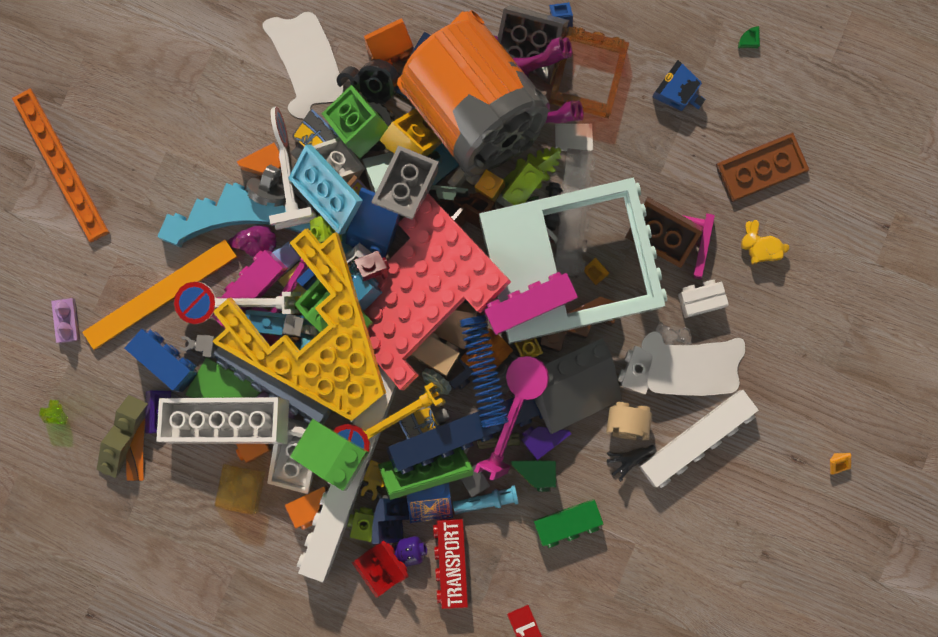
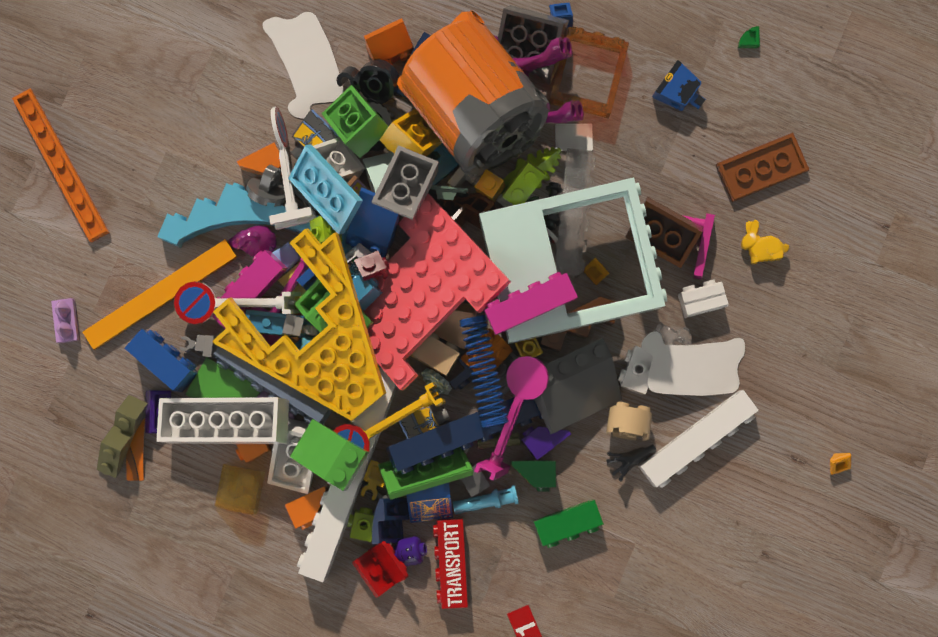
clear neon green tile [39,399,67,425] -> none

